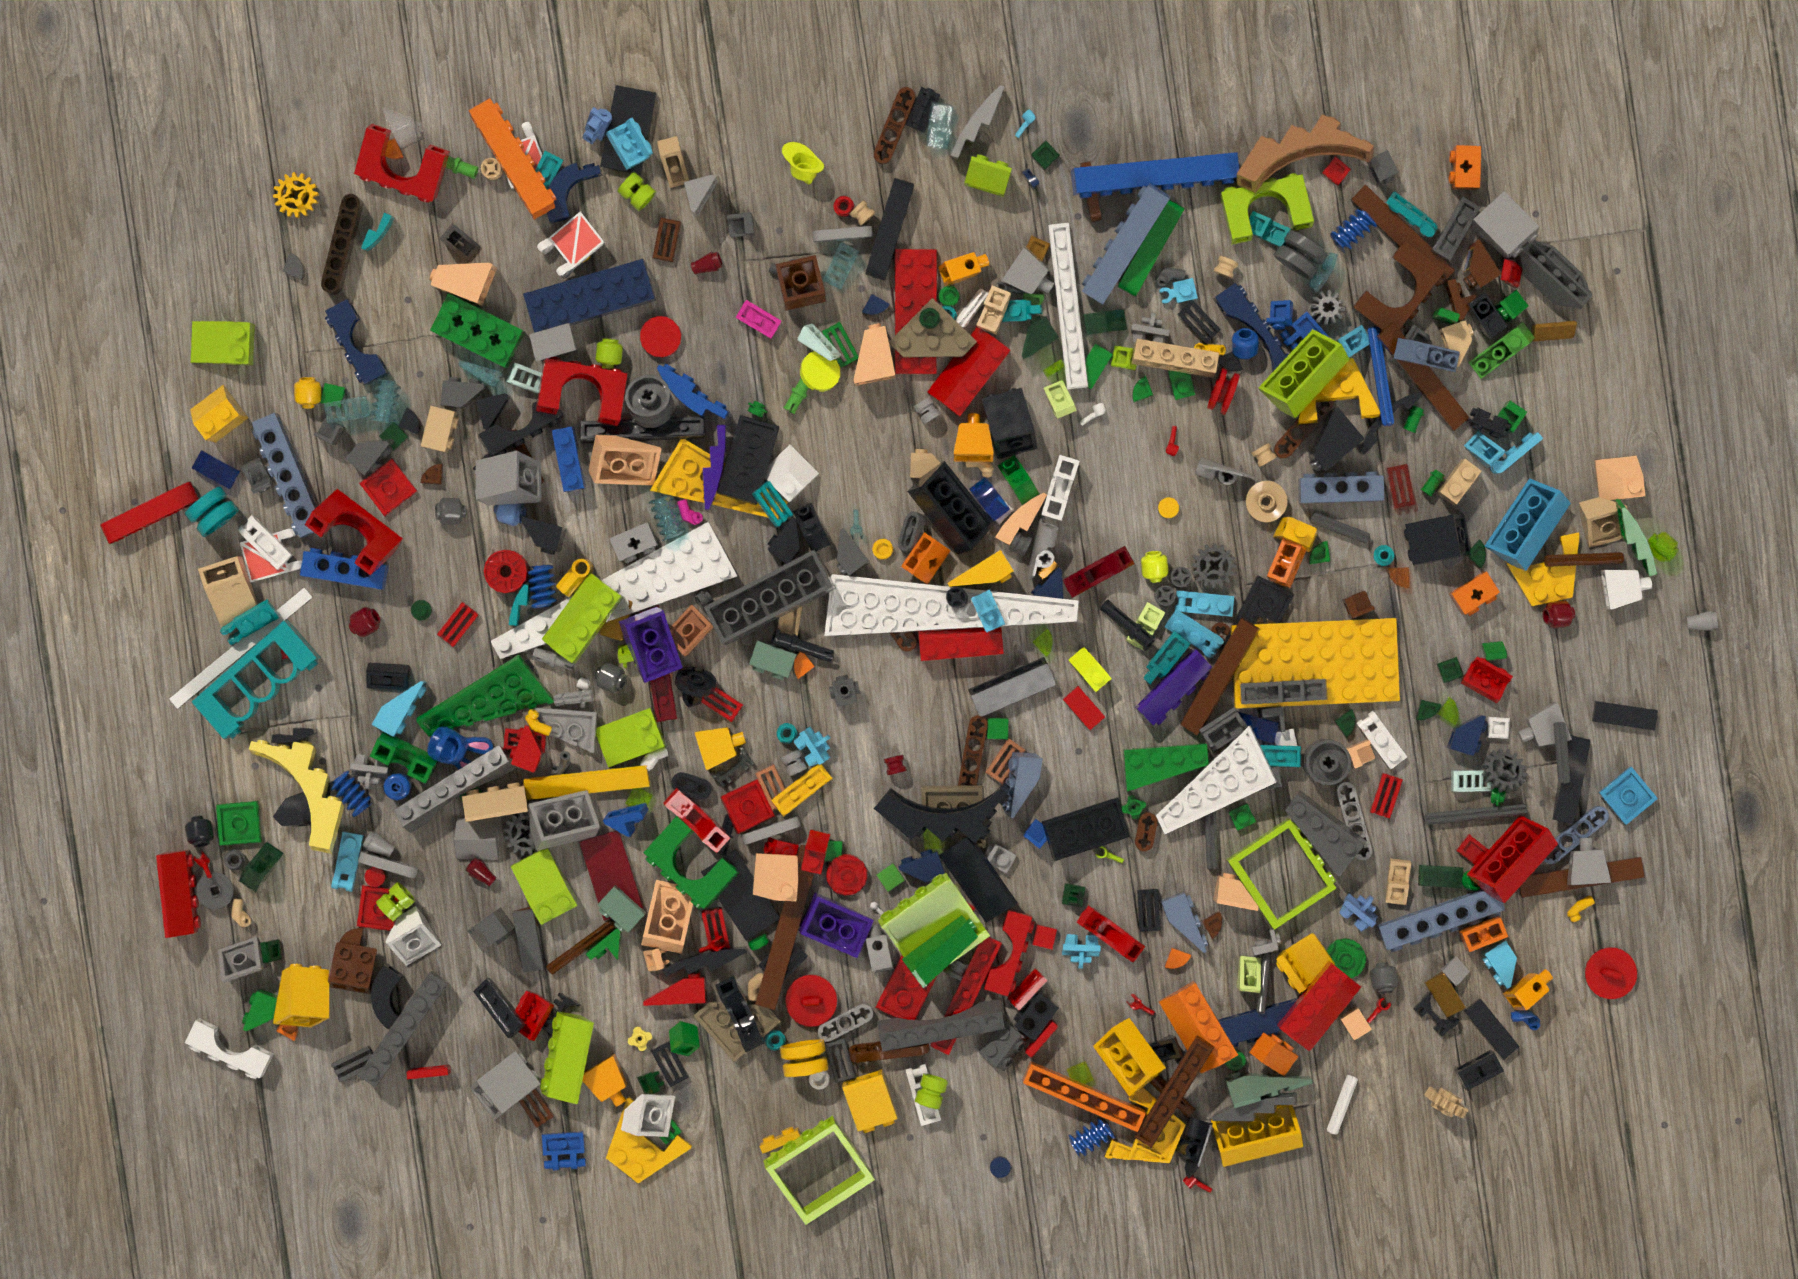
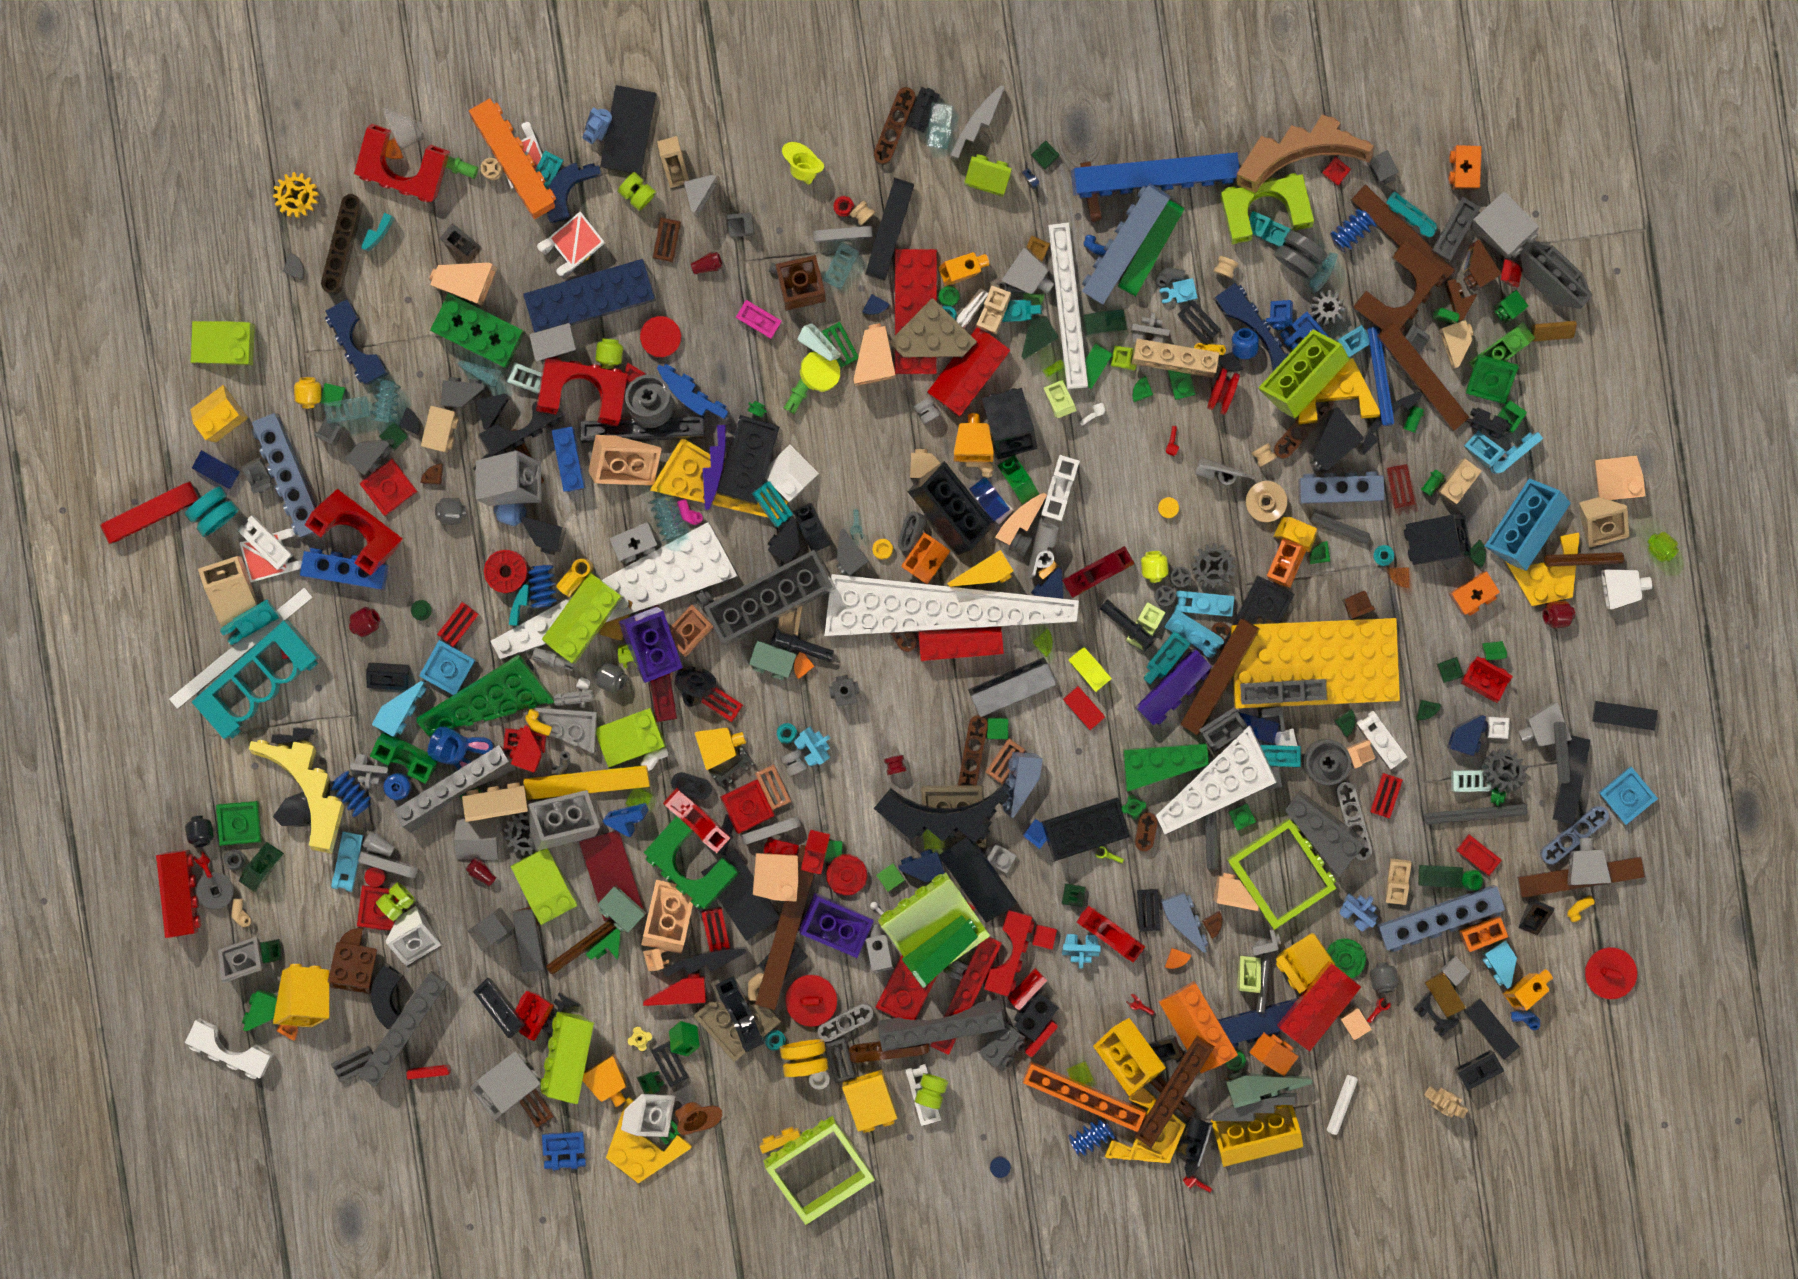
medium azure bracket [606,118,653,170] -> none
red hand [699,936,727,953] -> none
green tile [748,934,769,951] -> none
yellow tile [771,764,833,817] -> none
dark green plate [919,308,940,329] -> none
black wheel [946,587,968,609] -> none
medium azure hips [971,590,1005,633] -> none
medium azure hand [1015,110,1036,138] -> none
sand blue slope [1394,338,1460,372] -> none
clear neon green tile [1437,697,1458,725] -> none
black slope [1467,292,1508,338] -> none
red slope [1467,816,1558,904] -> none
slope [1615,499,1657,576] -> none
light grey cone [1687,611,1718,631] -> none
none -> dark azure plate [419,640,476,695]
none -> red tile [625,363,646,385]
none -> dark orange piece [675,1102,723,1135]
none -> blue arm [1083,235,1107,256]
none -> green tile [1465,354,1519,404]
none -> black slope [1518,898,1554,935]

